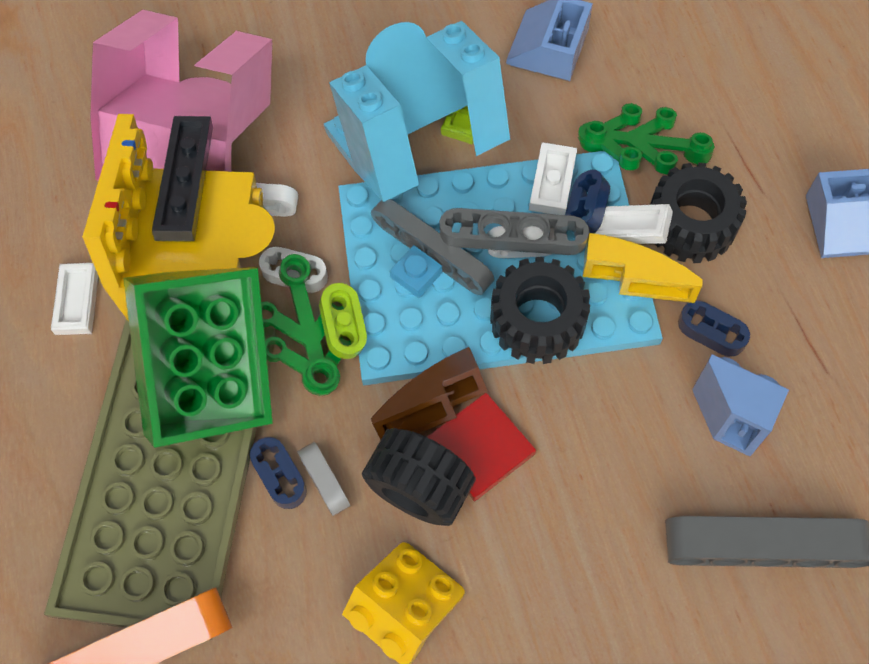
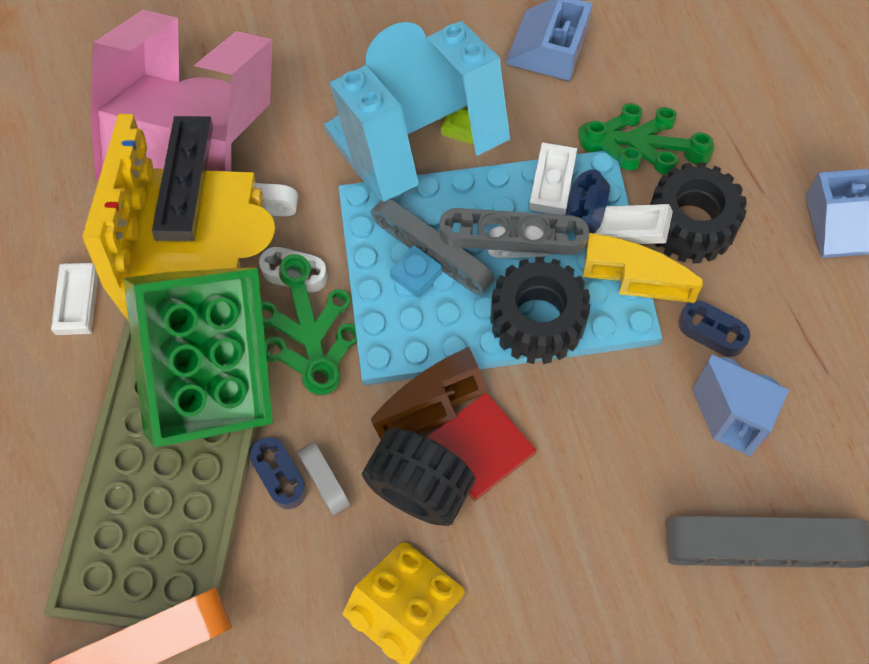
lime plate [319,283,367,359] -> none

